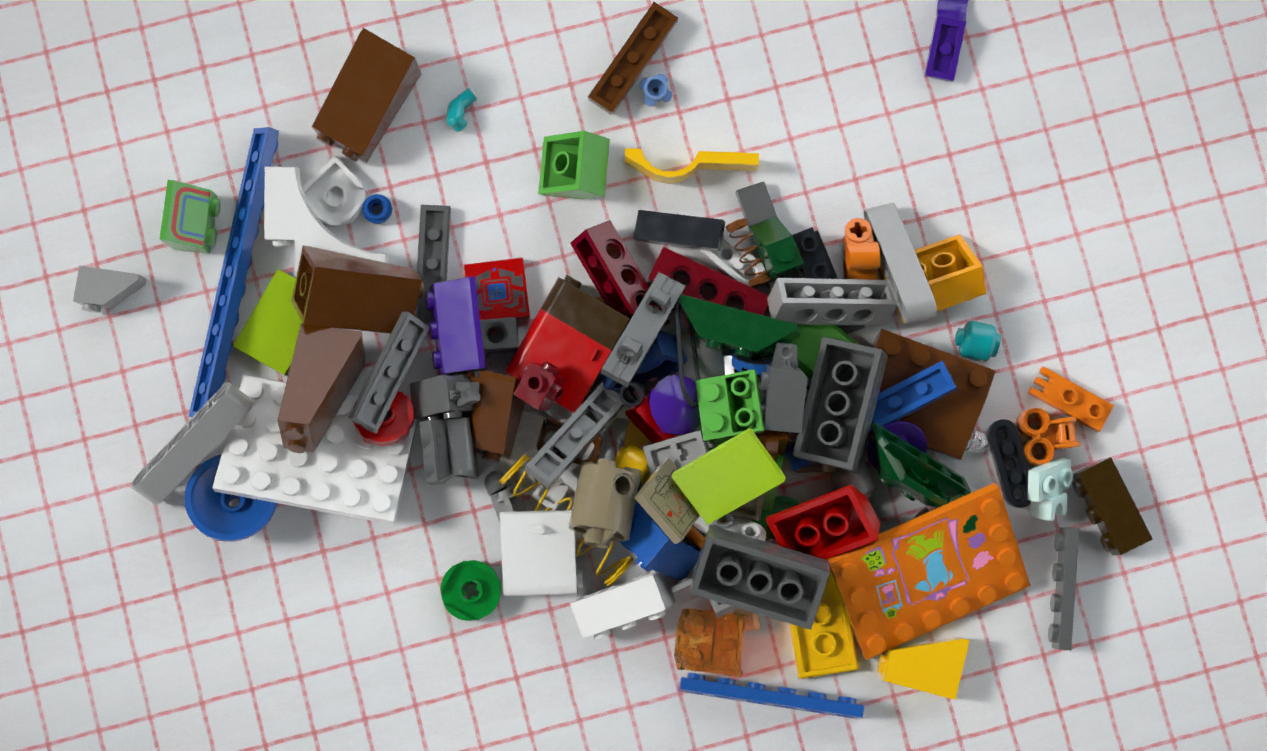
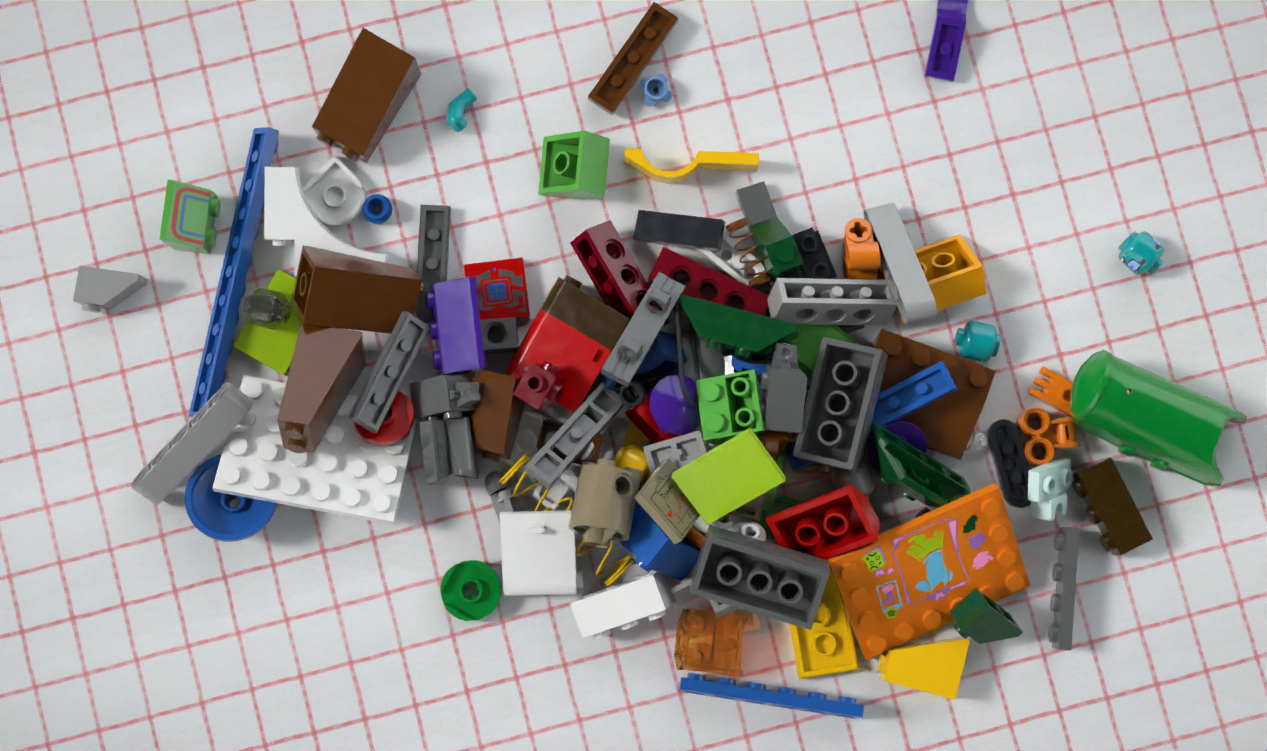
none -> clear smoke head [243,288,291,330]
none -> dark green slope [949,588,1023,644]
none -> green animal [1070,349,1247,487]
none -> teal head [1118,231,1164,275]

